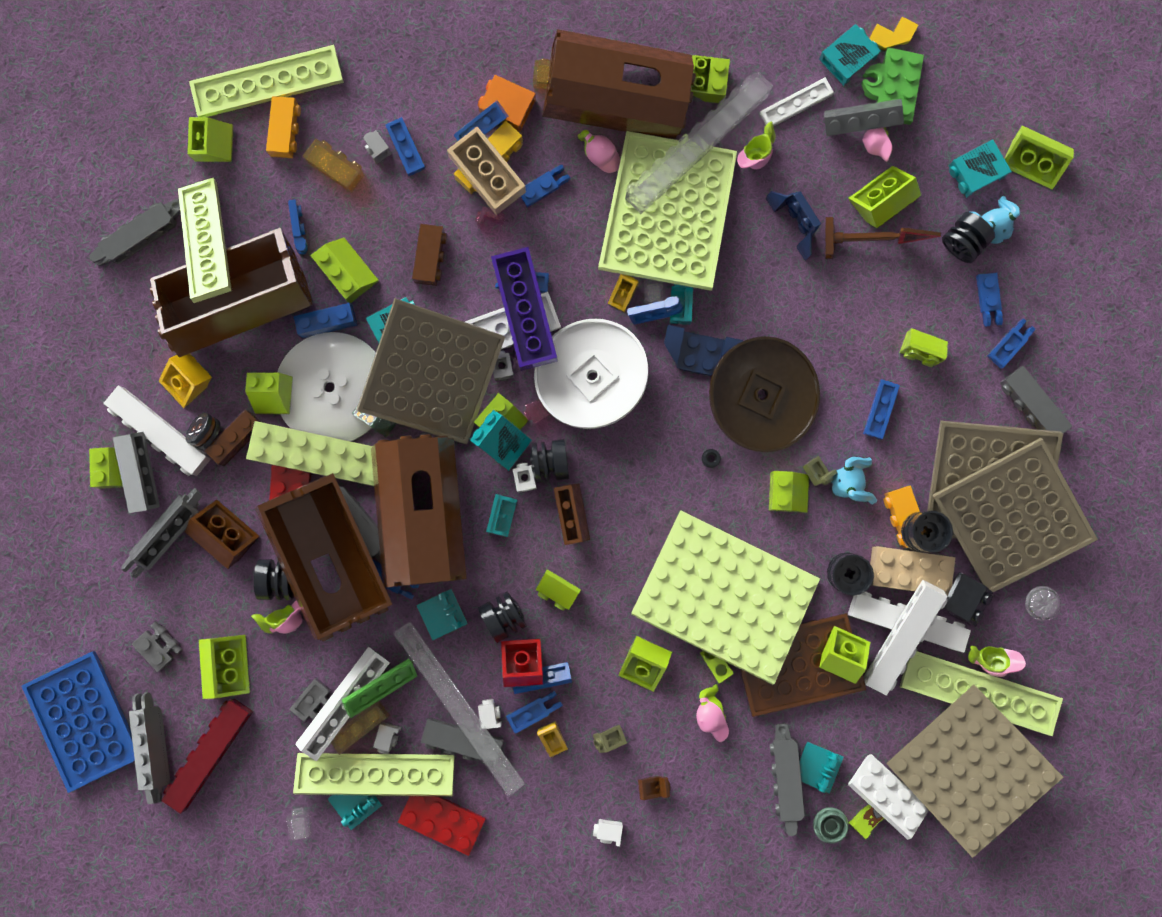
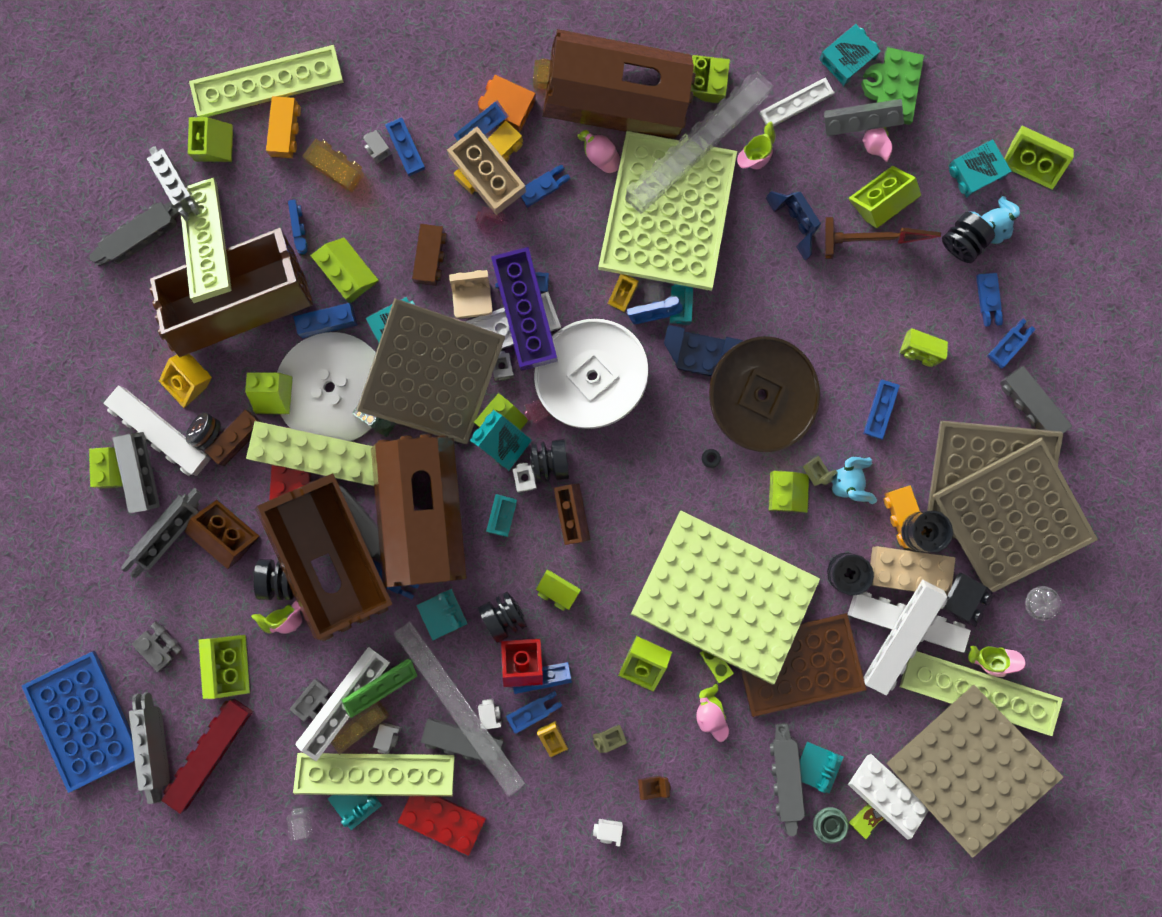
lime slope [819,626,871,684] -> none
yellow tile [869,17,918,51] -> none
none -> hinge [147,146,200,222]
none -> tan bracket [449,270,493,319]

